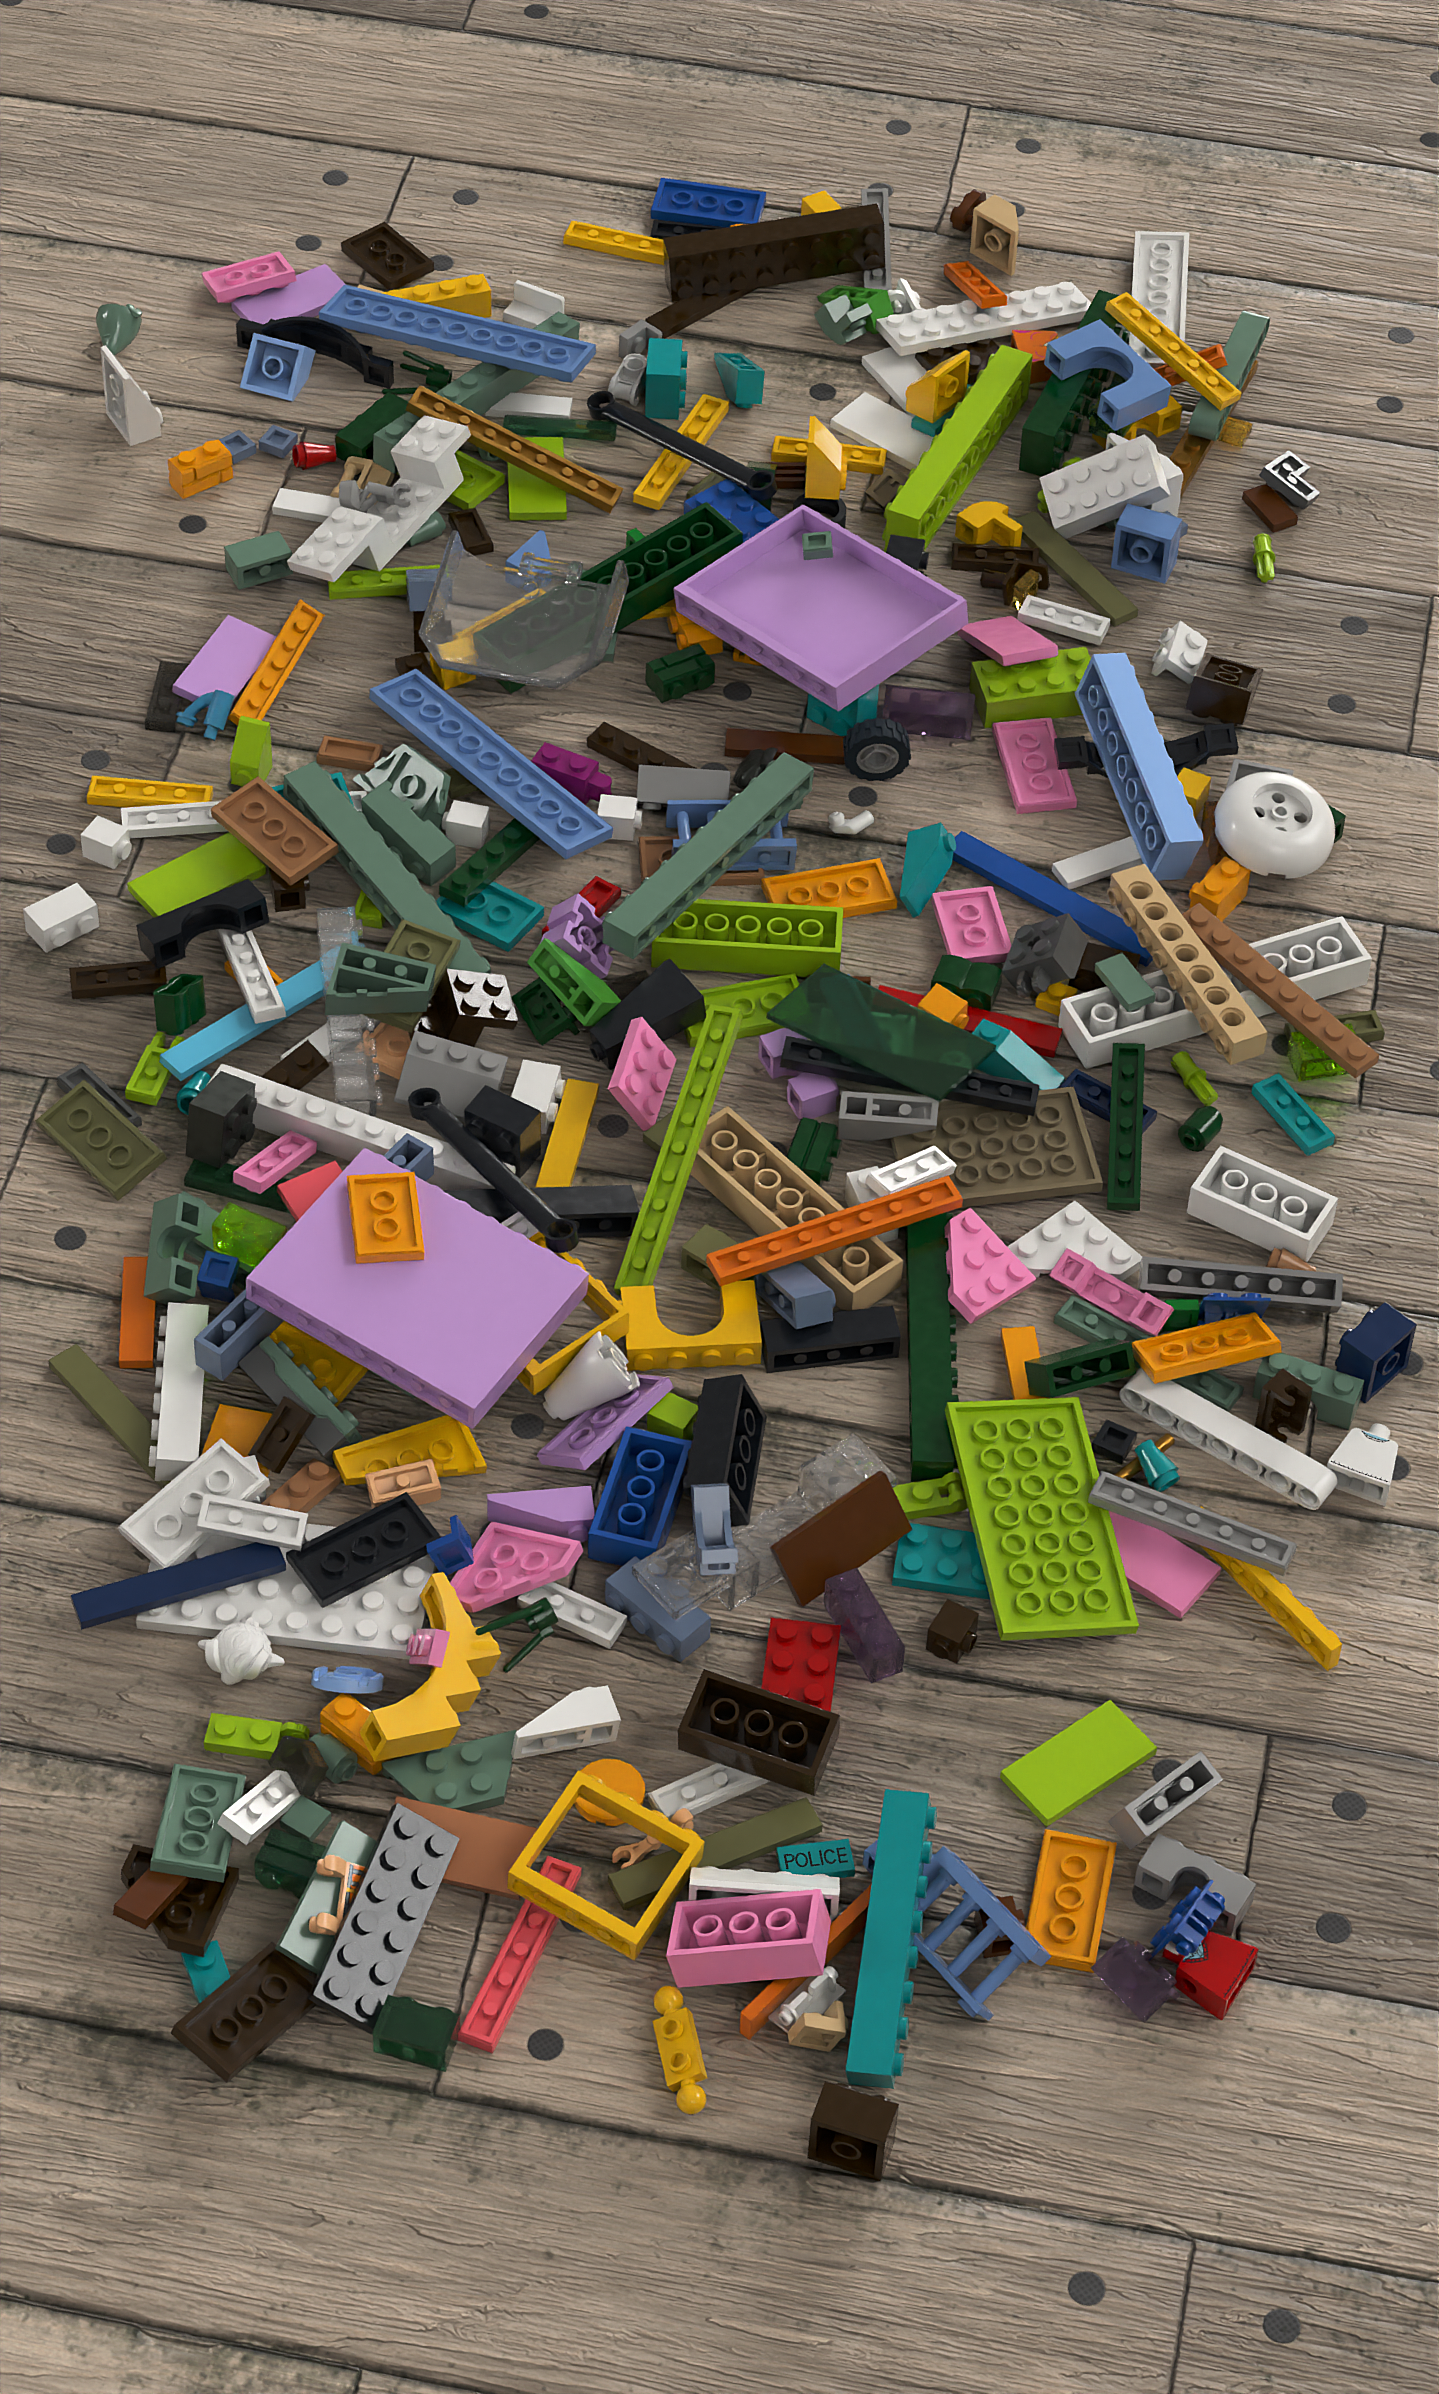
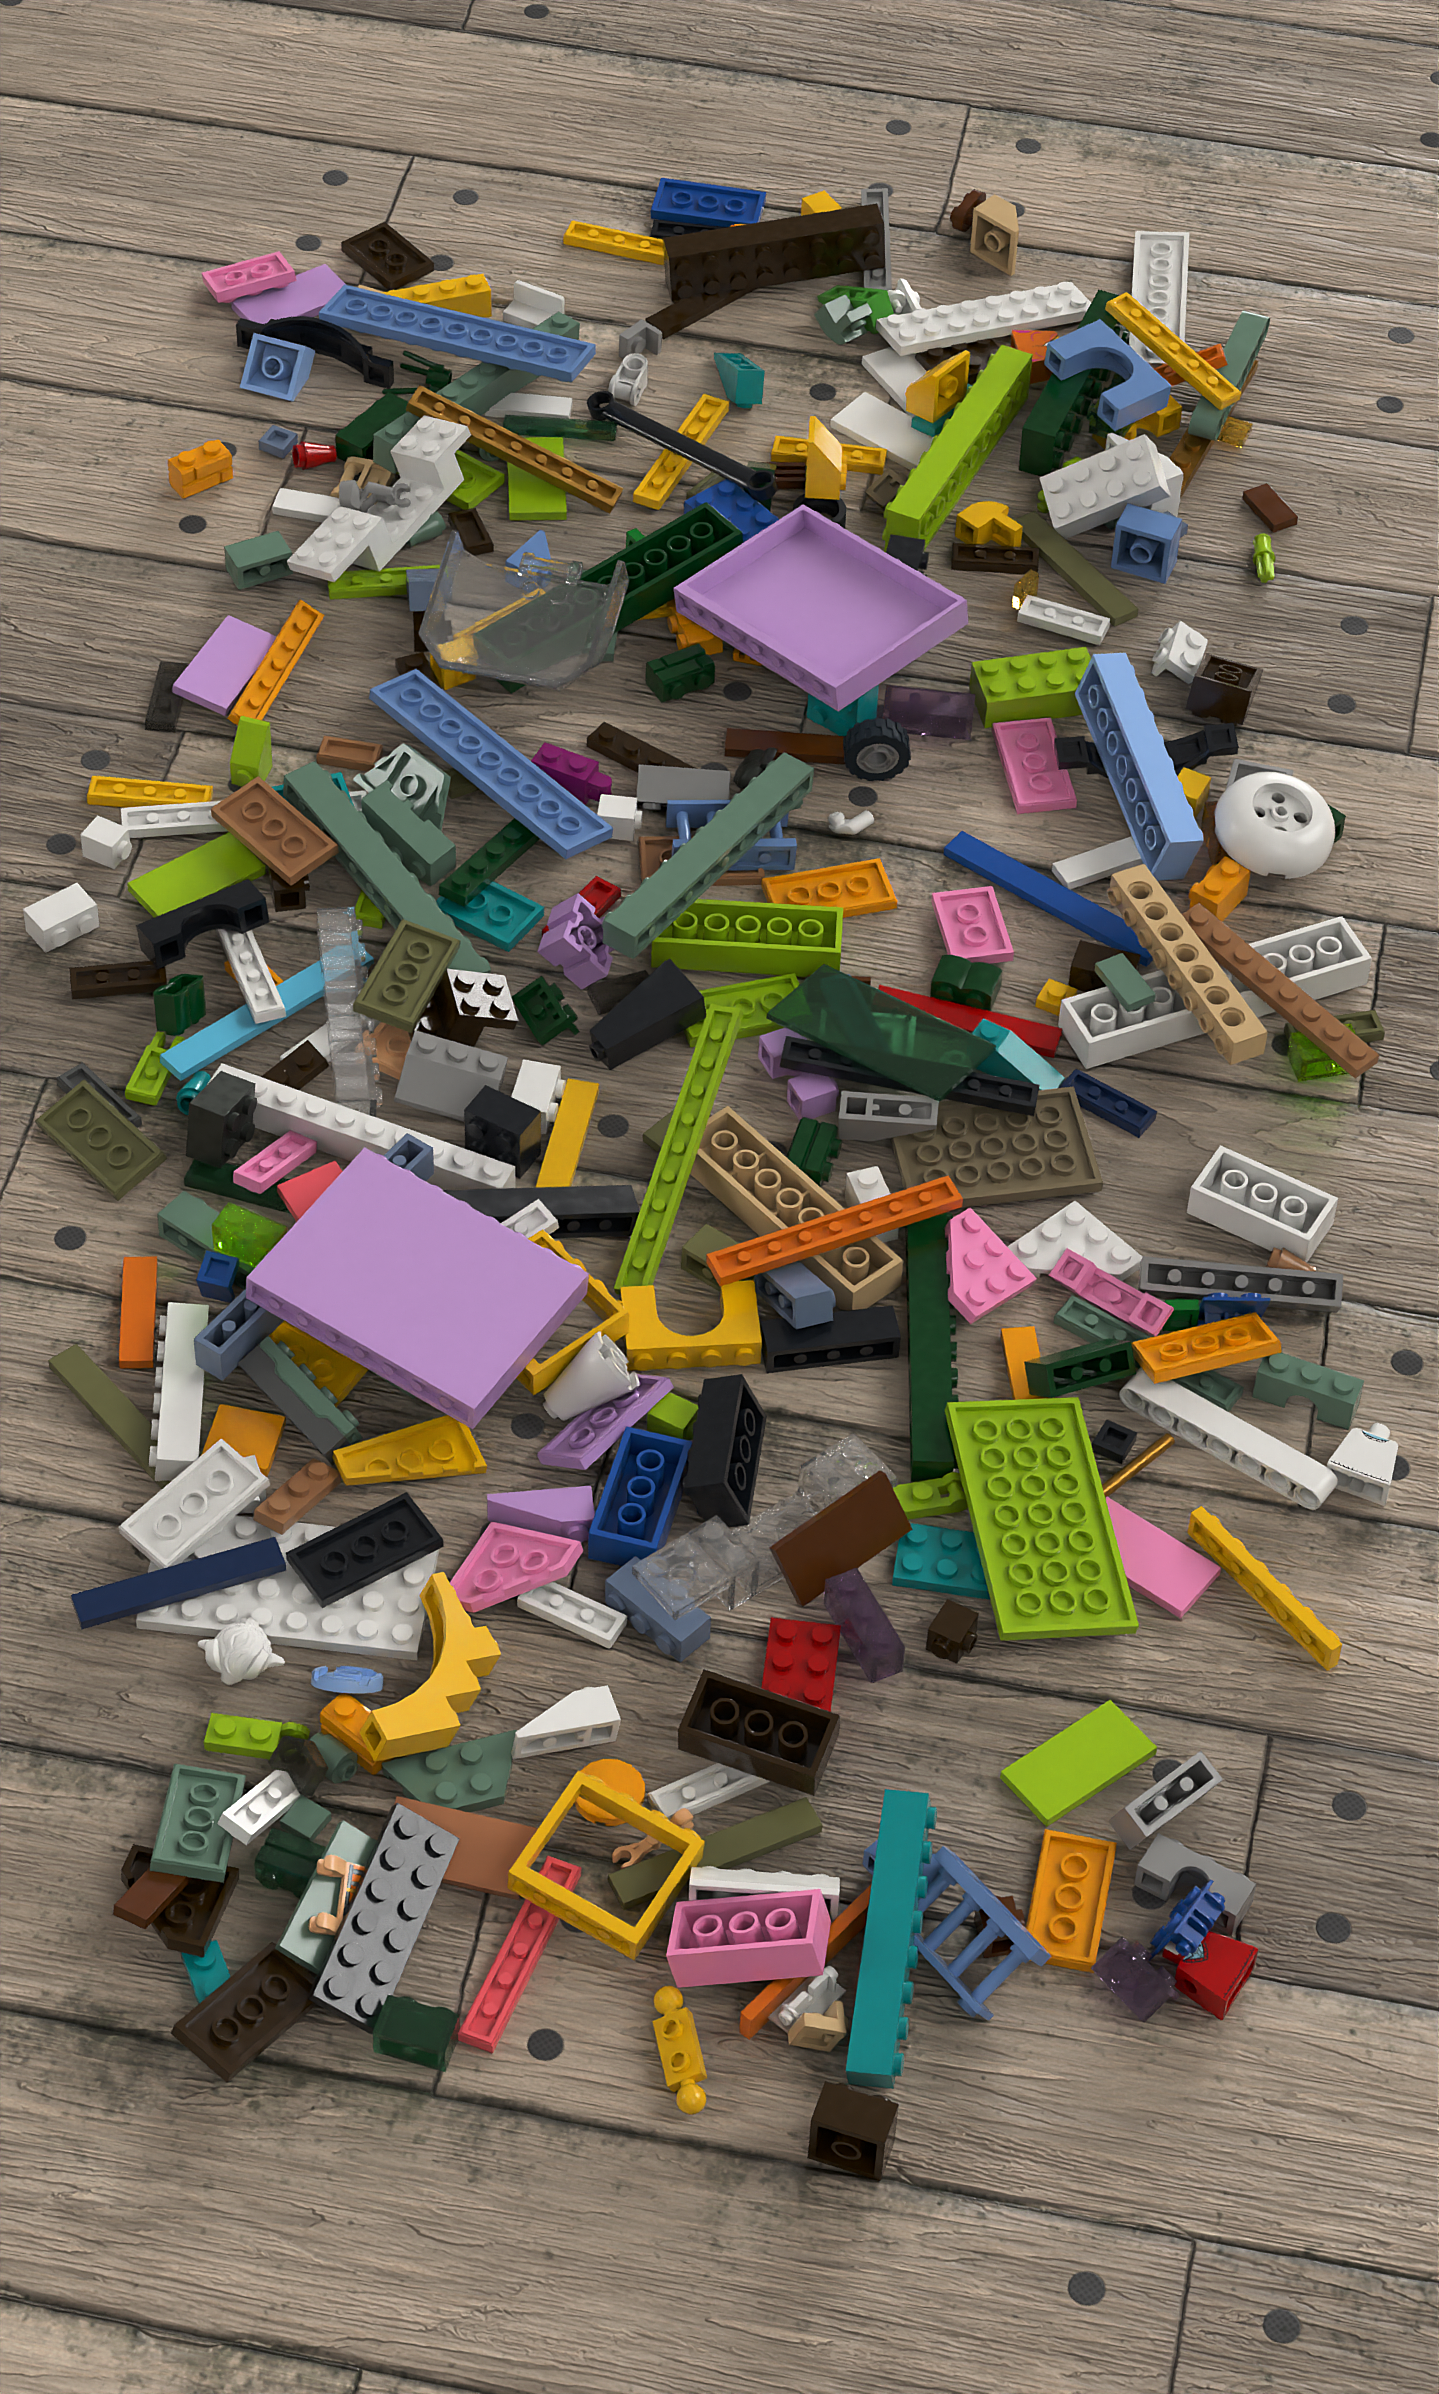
sand green hat [96,304,143,356] -> none
white slope [100,345,163,446] -> none
sand green arch [144,1194,205,1305] -> none
dark azure plant [176,689,235,741] -> none
white plate [197,1493,308,1551] -> none
sand blue plate [219,430,256,465] -> none
dark brown plate [248,1396,316,1474] -> none
sand green wedge [325,942,436,1015] -> none
light orange tile [346,1172,425,1264] -> none
light nougat slope [365,1459,441,1509] -> none
bright pink plate [406,1629,450,1668] -> none
black piece [408,1088,579,1253] -> none
blue panel [426,1515,474,1575] -> none
white brick [442,800,490,849] -> none
dark green plant [475,1597,559,1673] -> none
bright green slope [527,938,621,1026] -> none
bright pink plate [608,1017,677,1131] -> none
teal brick [645,338,688,420] -> none
sand blue arch [691,1483,738,1576] -> none
teal tile [776,1839,855,1878] -> none
sand green tile [802,531,833,560] -> none
white tile [865,1146,957,1197] -> none
teal slope [900,822,956,918] -> none
light orange brick [918,983,969,1041] -> none
orange tile [944,261,1007,309] -> none
bright pink tile [958,616,1058,666] -> none
dark brown bracket [980,560,1050,606] -> none
dark grey hinge [1002,913,1089,998] -> none
light grey tile [1088,1471,1297,1576] -> none
dark green plate [1107,1043,1145,1211] -> none
teal cone [1134,1439,1180,1492] -> none
lime axle [1170,1051,1218,1106] -> none
dark green brick [1178,1106,1223,1152] -> none
teal plate [1251,1073,1335,1156] -> none
dark brown hinge [1255,1368,1313,1443] -> none
dark grey plate [1259,450,1320,510] -> none
dark blue brick [1335,1302,1417,1403] -> none

